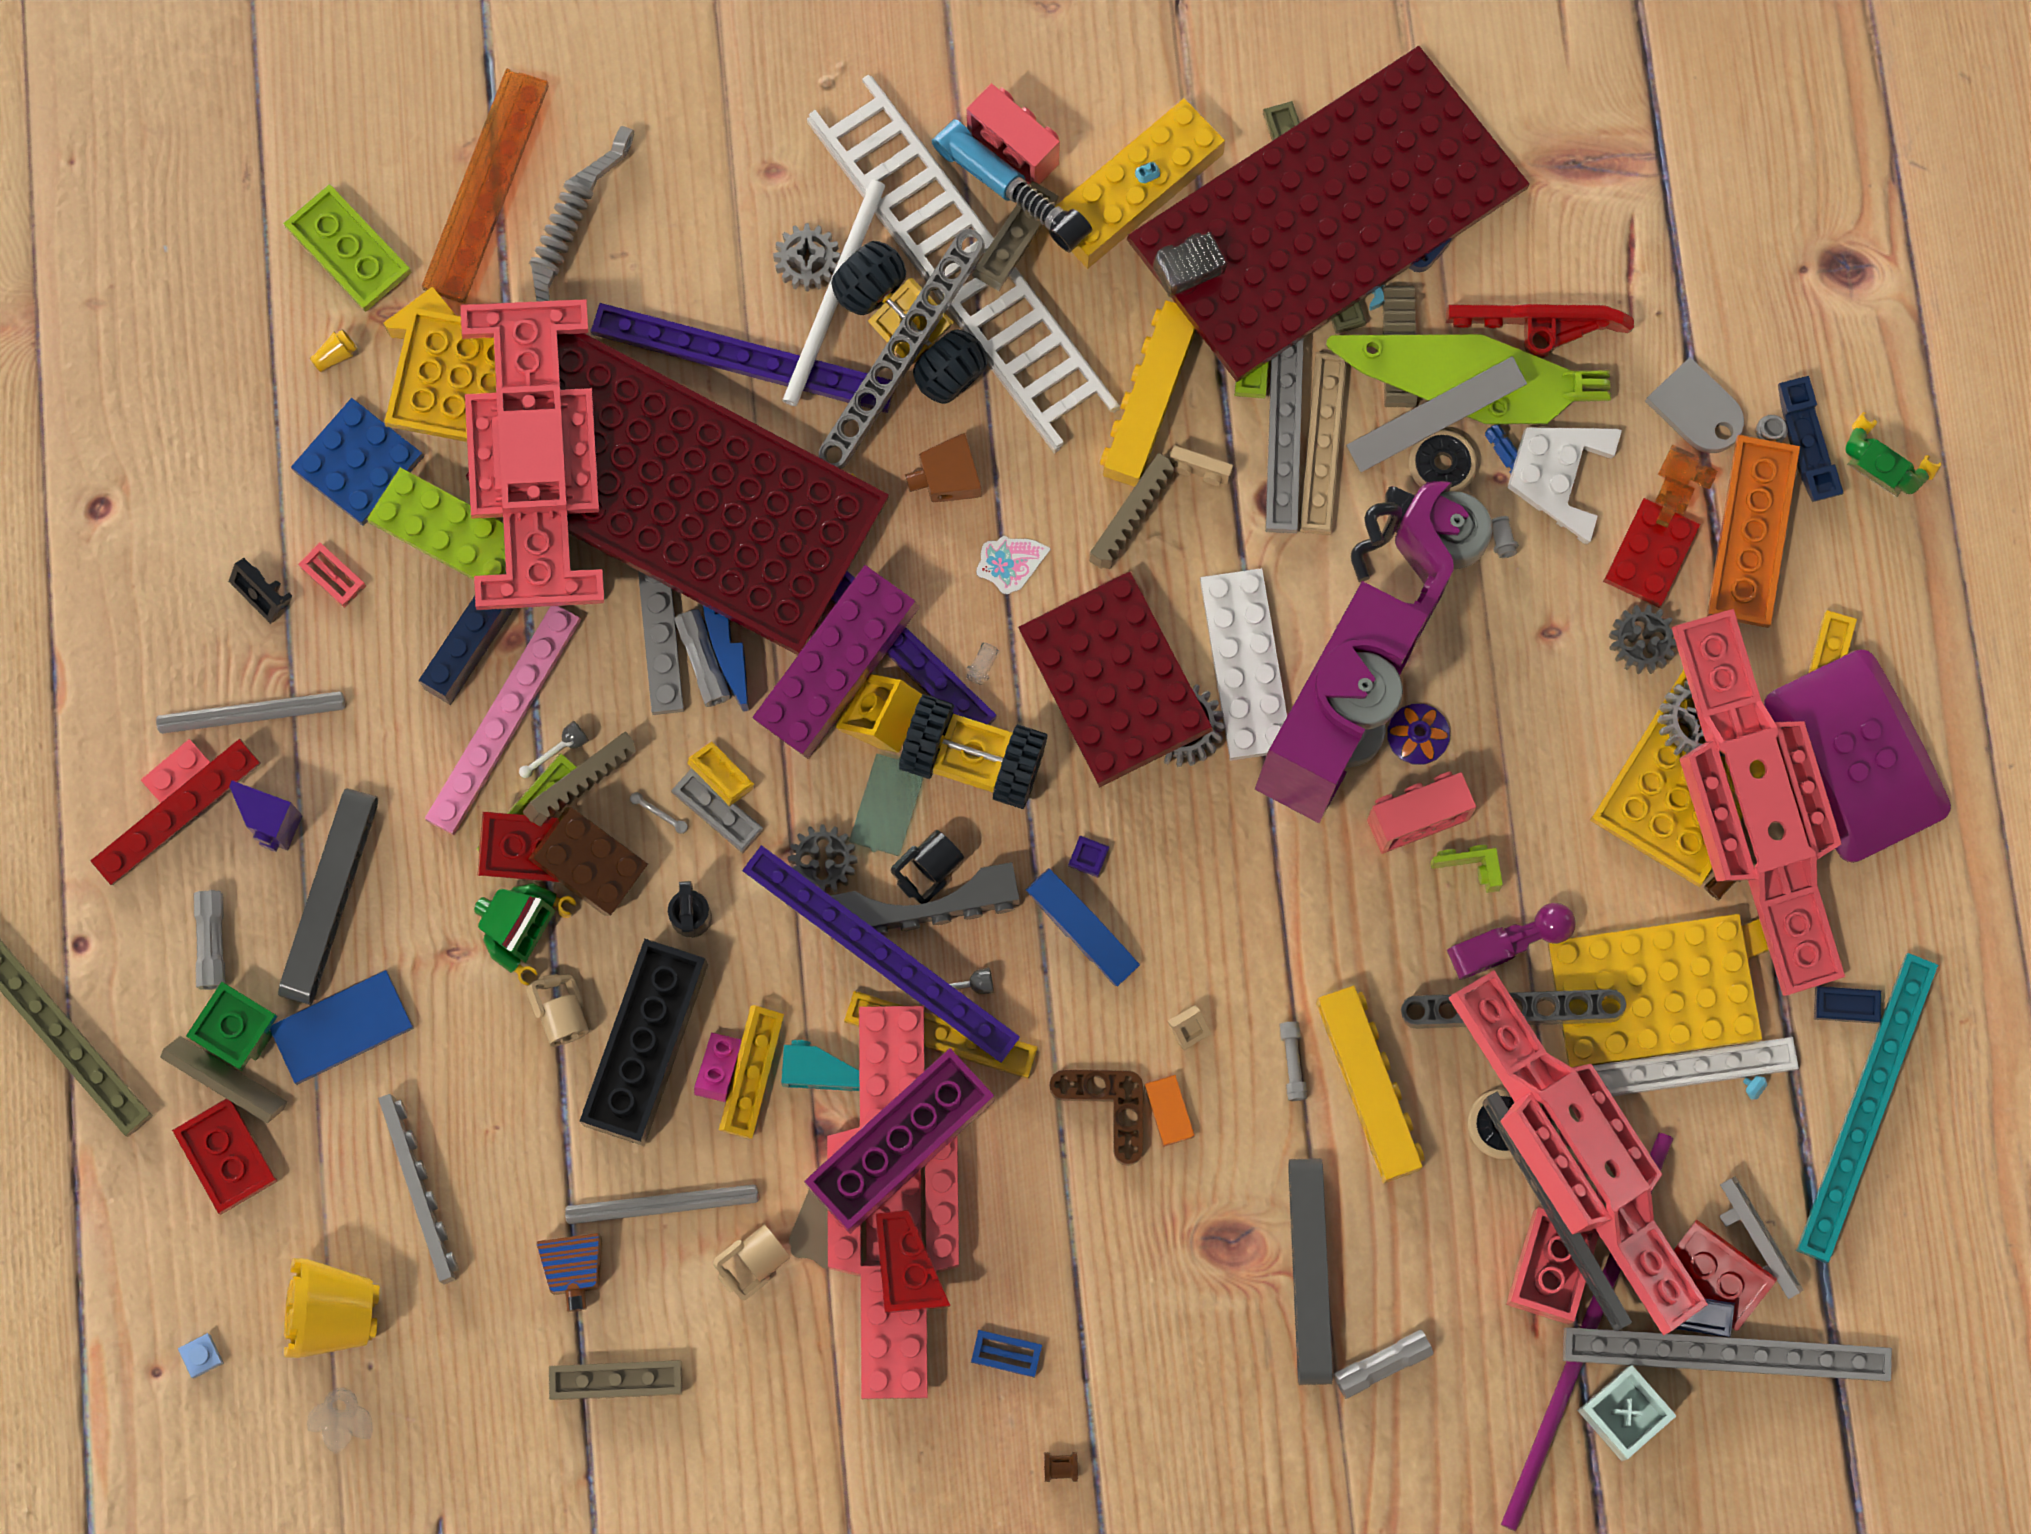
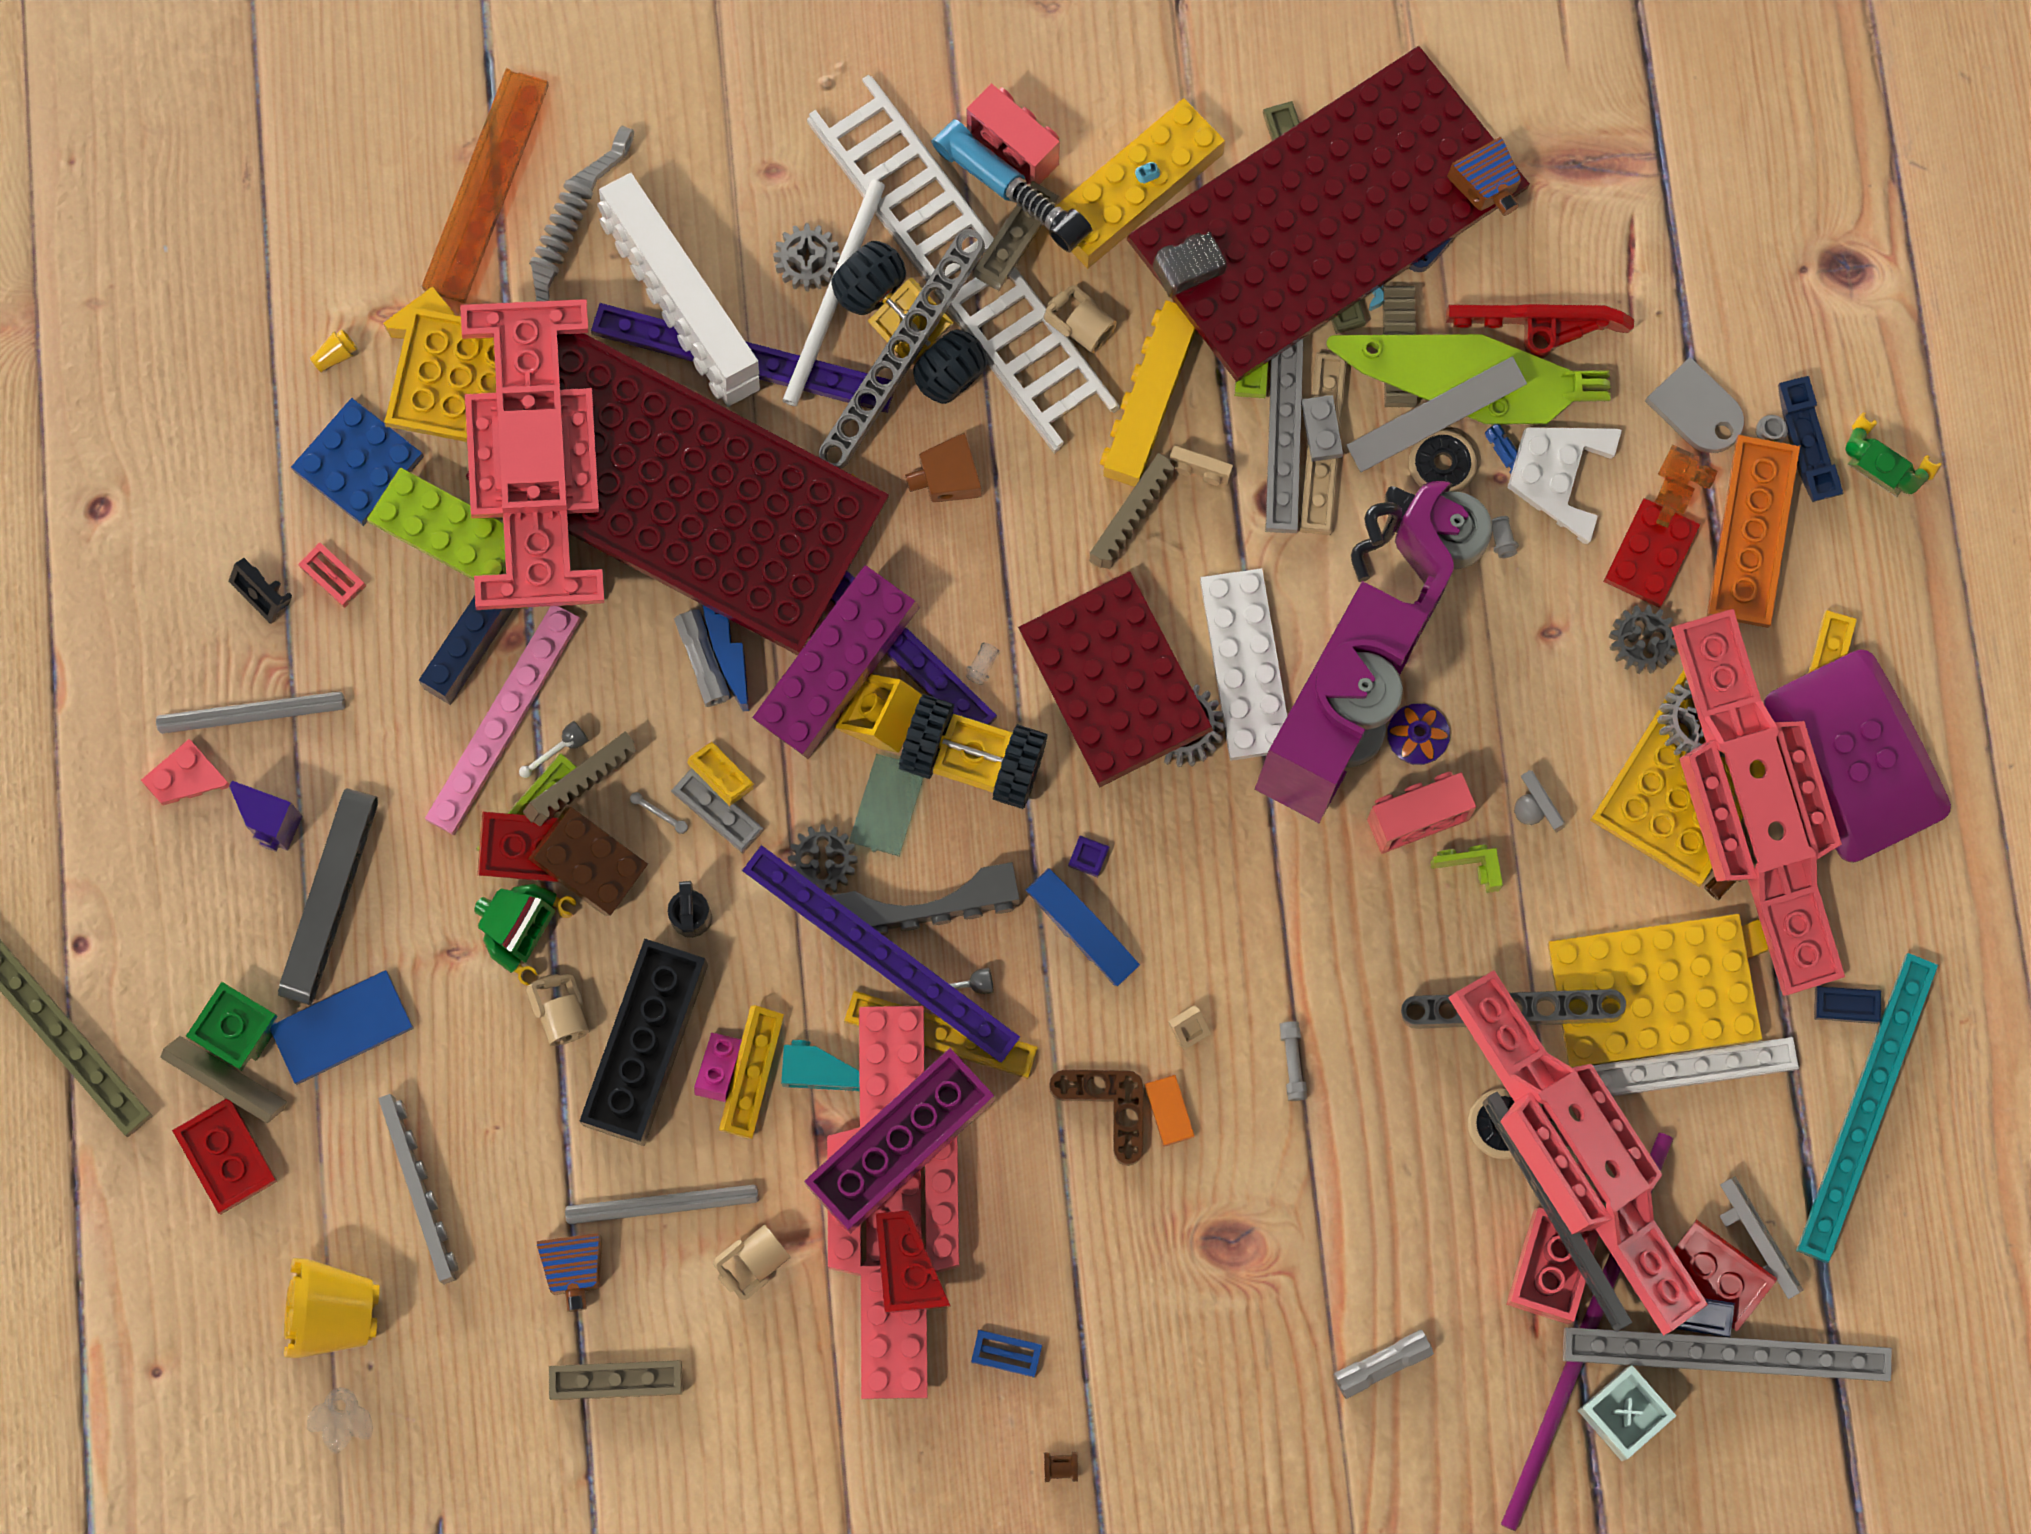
red plate [90,739,261,885] -> none
light blue plate [178,1333,224,1378] -> none
light grey axle [194,890,226,990] -> none
lime plate [283,184,412,312] -> none
light grey plate [638,571,684,715] -> none
dark tan sticker [789,1190,828,1269] -> none
black piece [891,830,965,904] -> none
sticker [976,536,1051,594] -> none
dark grey beam [1288,1158,1333,1385] -> none
yellow brick [1316,985,1425,1184] -> none
magenta beam [1447,903,1576,980] -> none
medium azure rock [1743,1076,1767,1100] -> none
none -> white piece [597,173,760,407]
none -> tan piece [1043,286,1117,354]
none -> light grey plate [1301,395,1343,462]
none -> dark orange torso [1447,137,1521,216]
none -> light grey tile [1514,770,1566,832]

